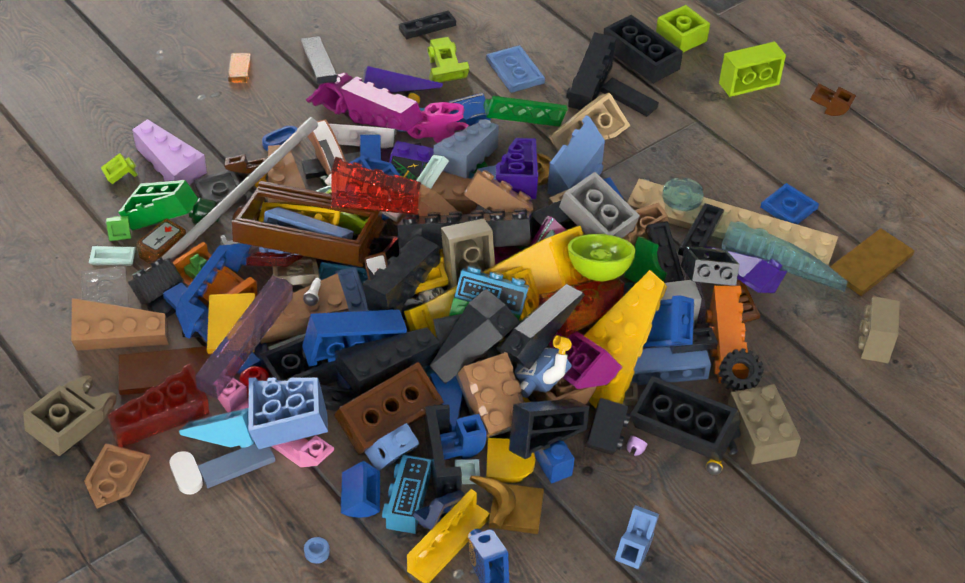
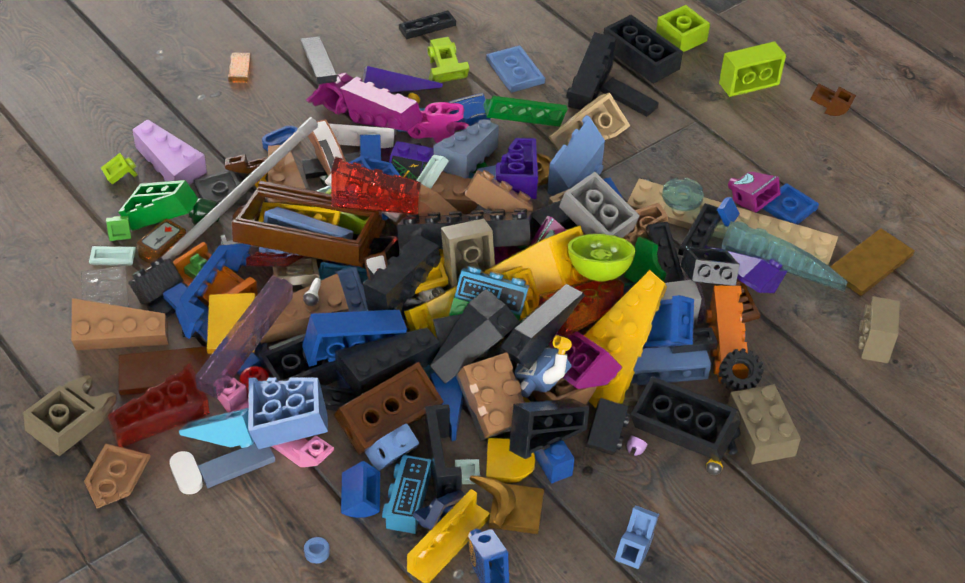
blue brick [440,414,487,460] -> none
none -> blue tile [717,197,740,227]
none -> magenta torso [728,172,781,213]

